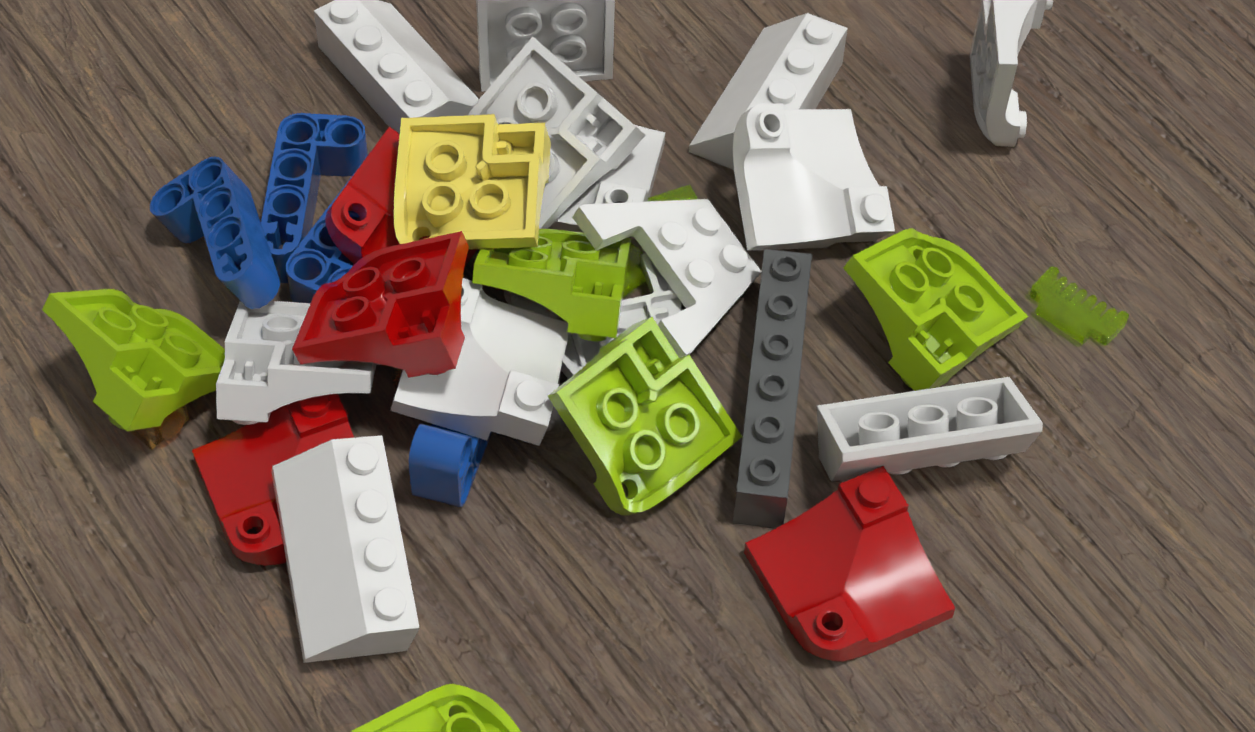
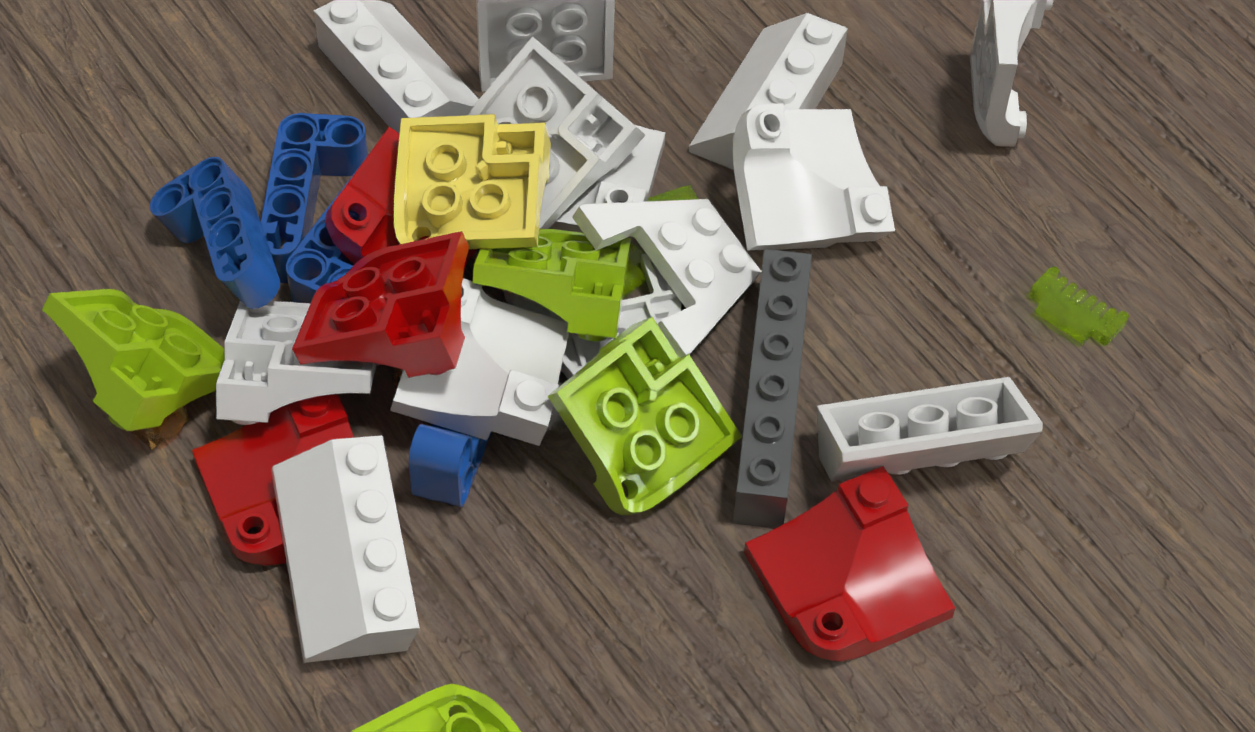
lime slope [843,228,1029,391] -> none

